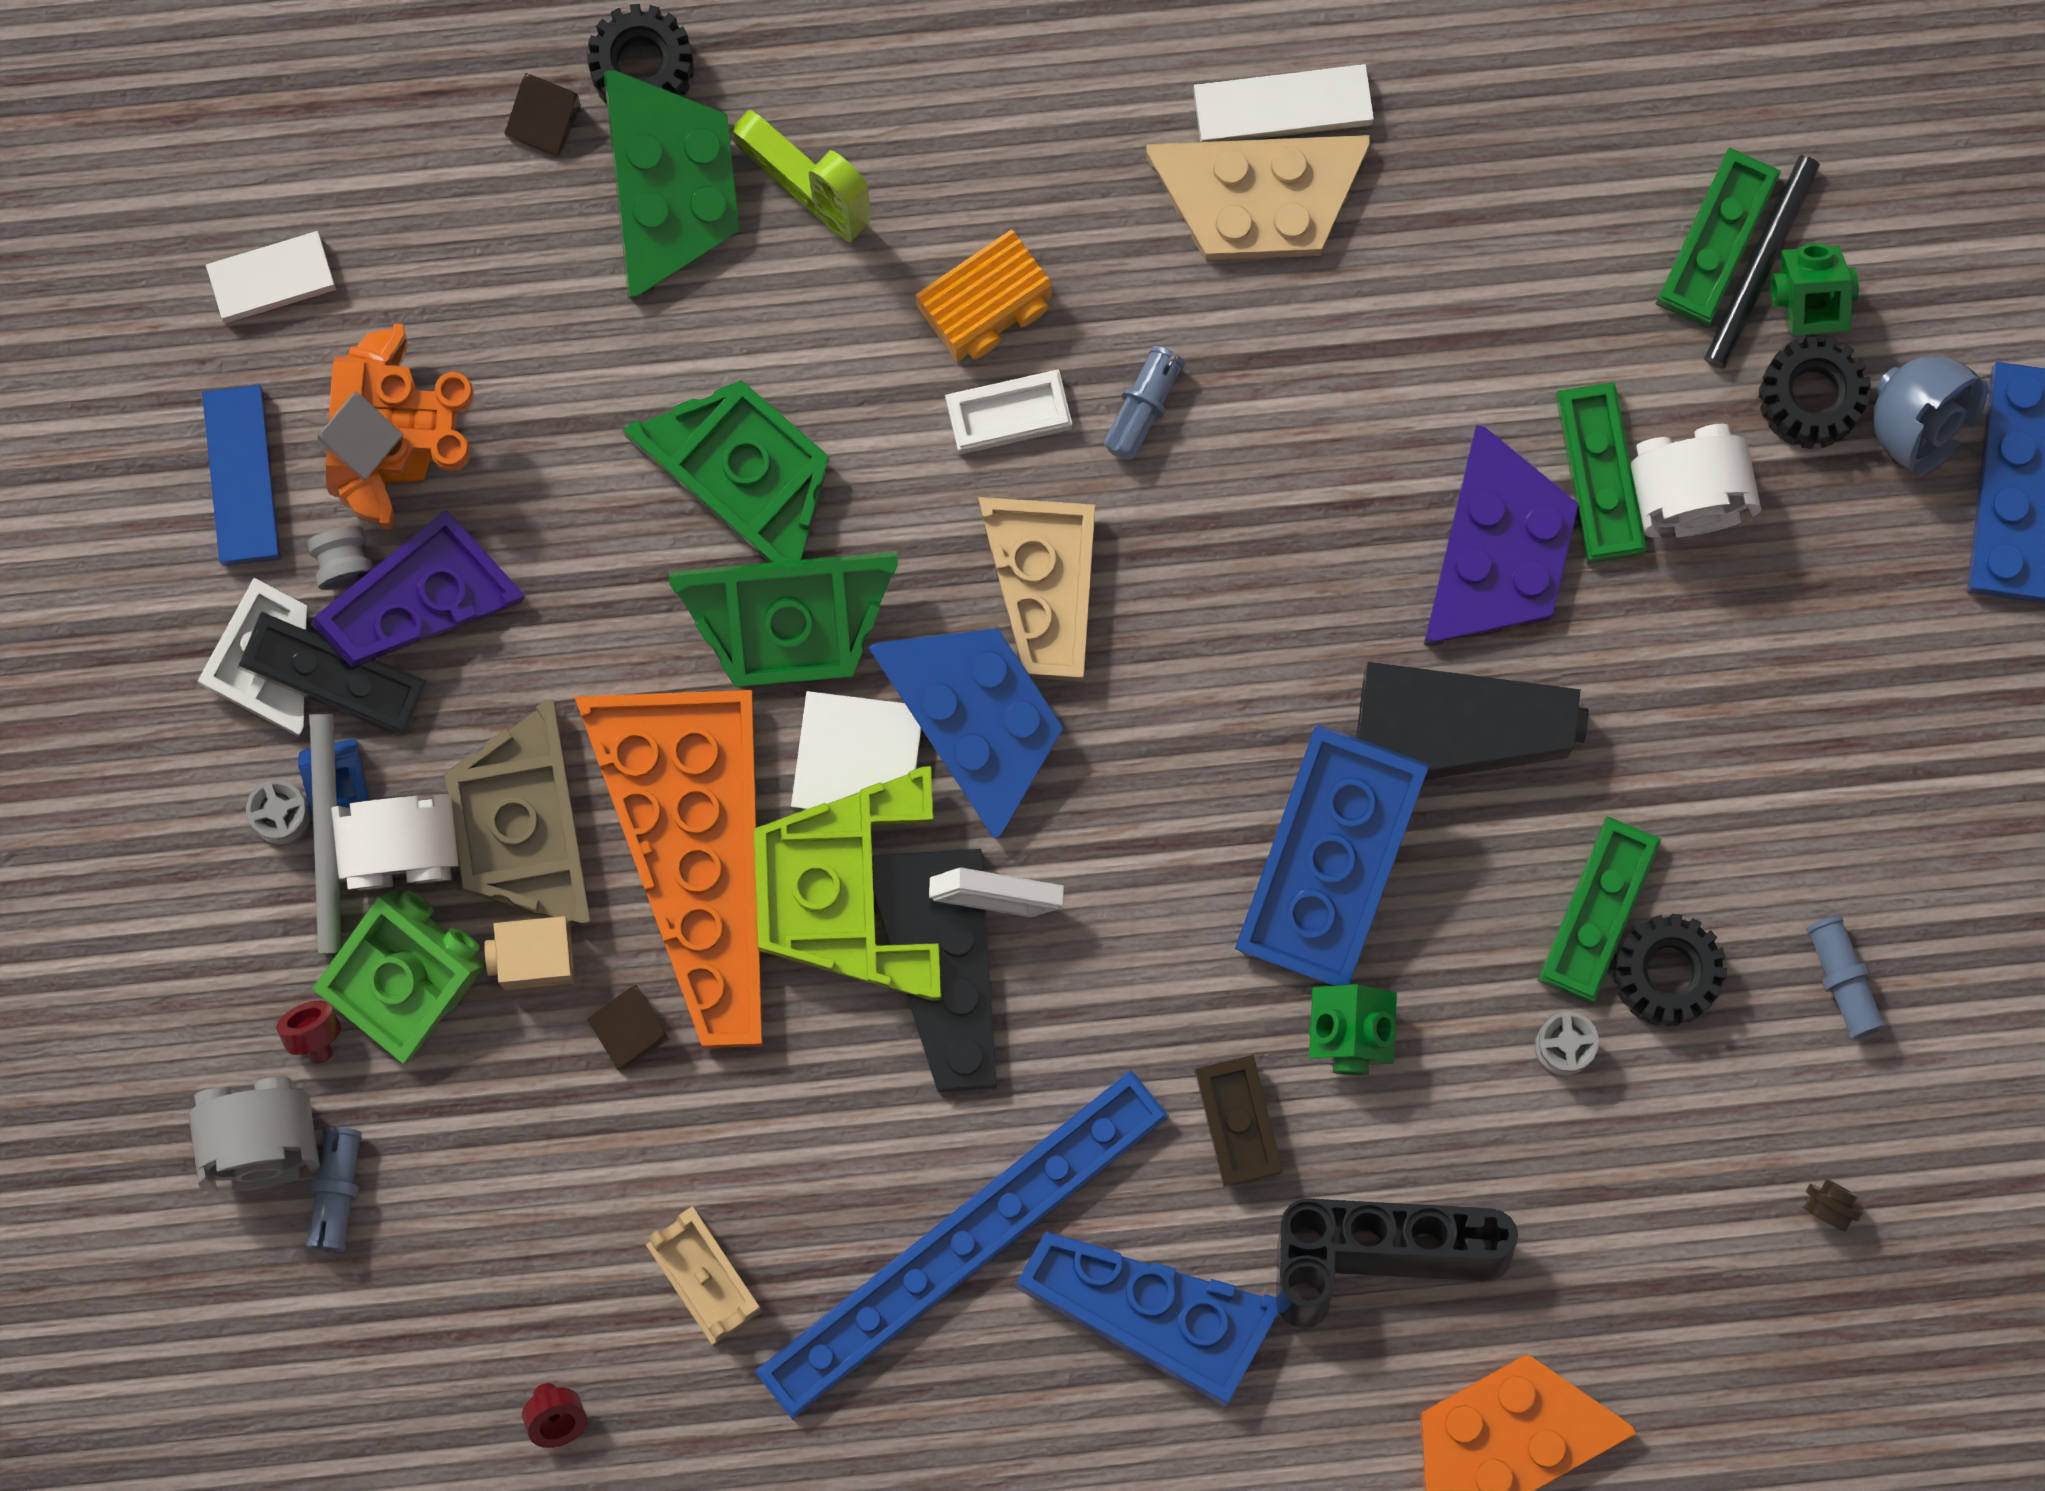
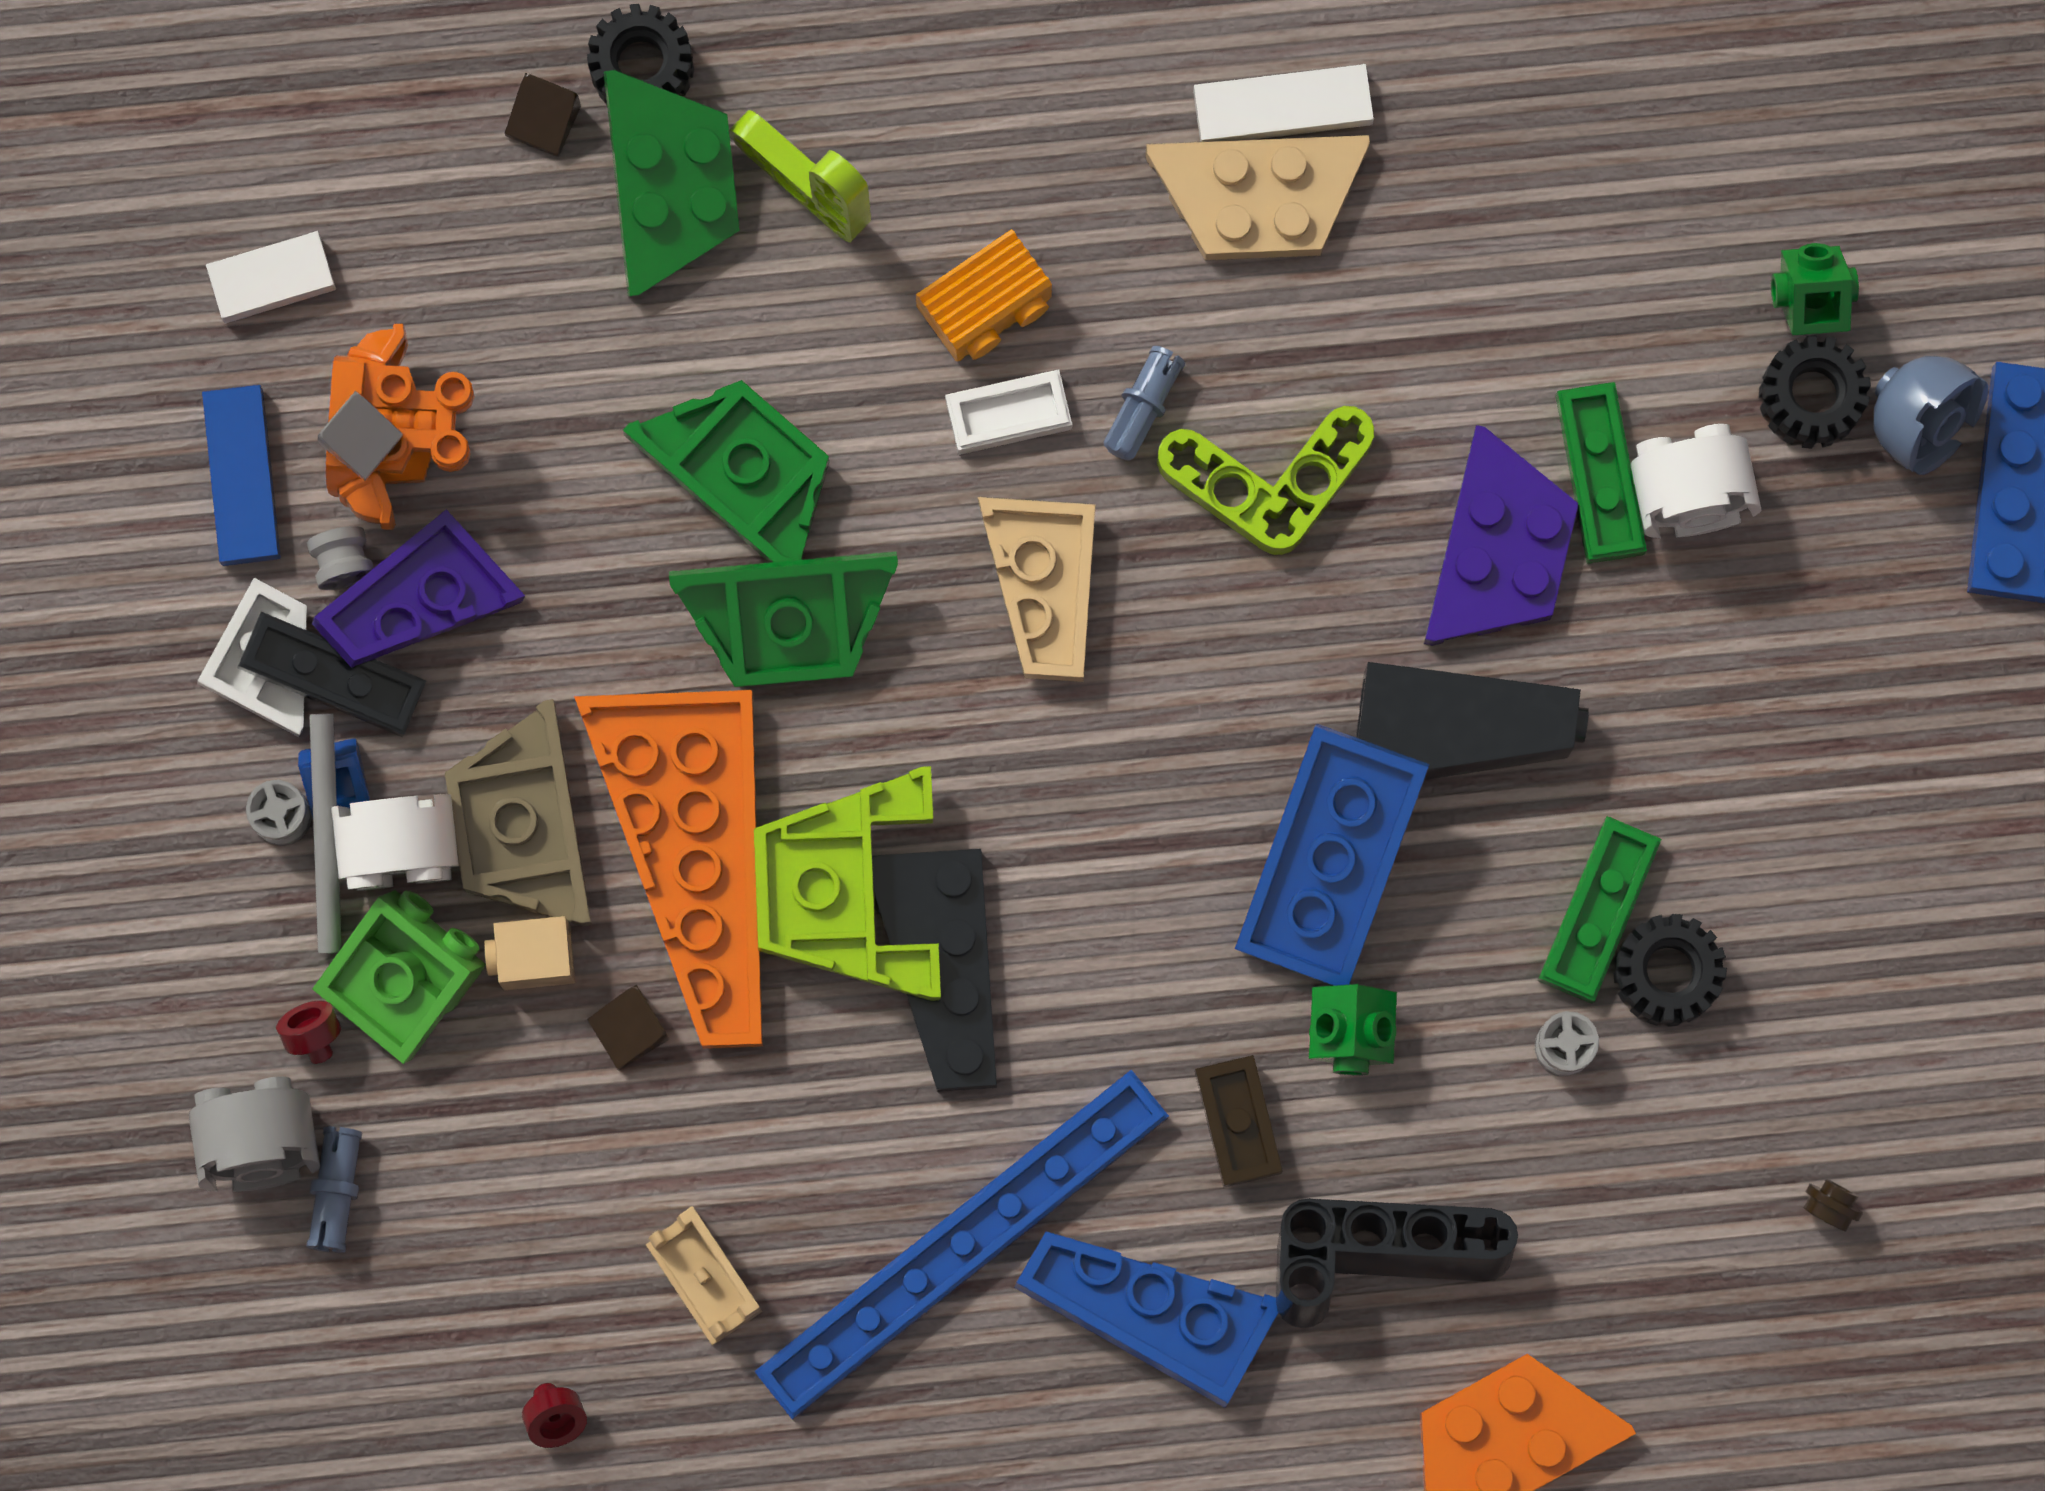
white tile [791,691,922,825] -> none
blue wing [869,628,1063,839] -> none
white tile [929,867,1064,917] -> none
green tile [1655,147,1781,328] -> none
black bar [1704,155,1820,369] -> none
sand blue pin [1806,915,1886,1040] -> none
none -> lime beam [1157,406,1374,555]

